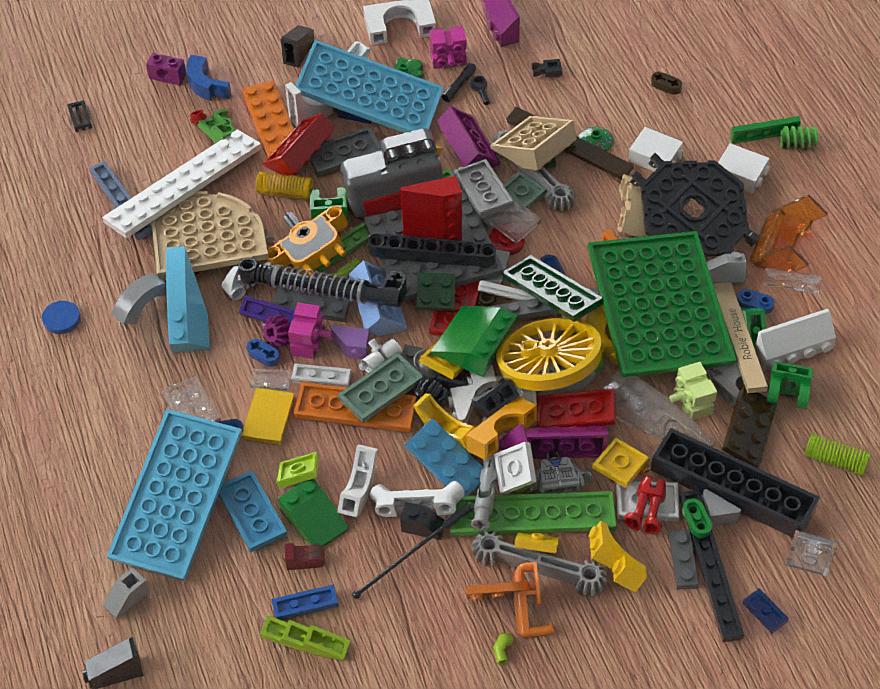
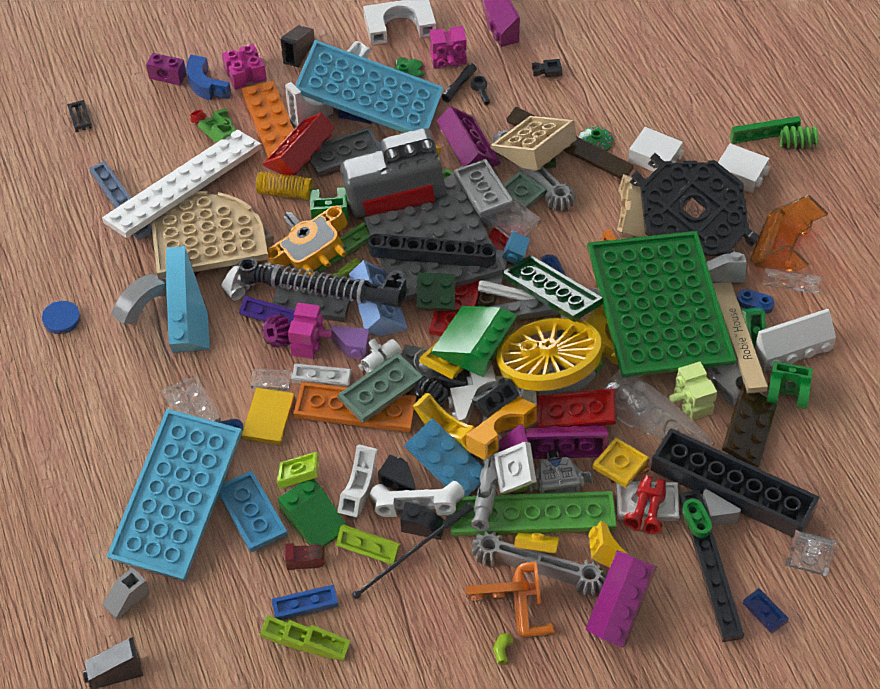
blue beam [247,339,280,367] -> none
red slope [400,176,462,241] -> none
dark brown beam [651,72,682,95] -> none
dark grey plate [668,530,698,590] -> none
lime piece [804,433,871,477] -> none
none -> dark pink brick [222,44,267,90]
none -> lime plate [336,524,400,564]
none -> black slope [378,455,415,491]
none -> dark azure brick [502,231,530,263]
none -> magenta slope [585,550,657,647]

